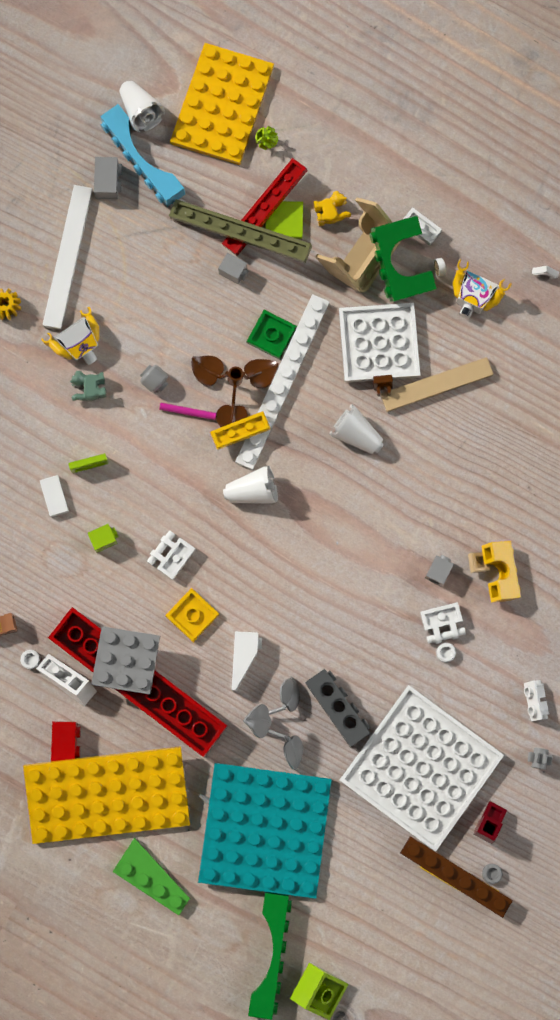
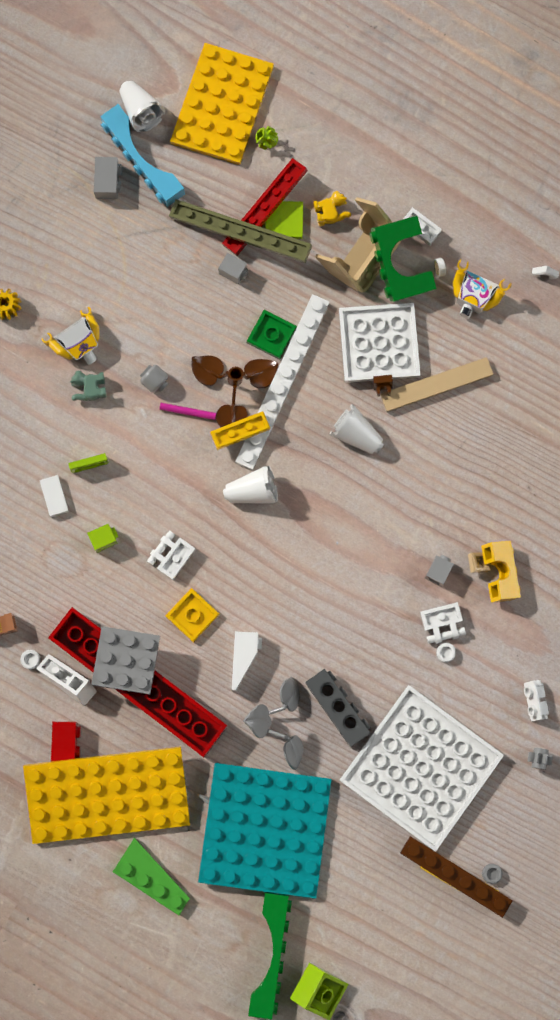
white tile [43,185,93,330] -> none
dark red brick [473,801,507,844] -> none

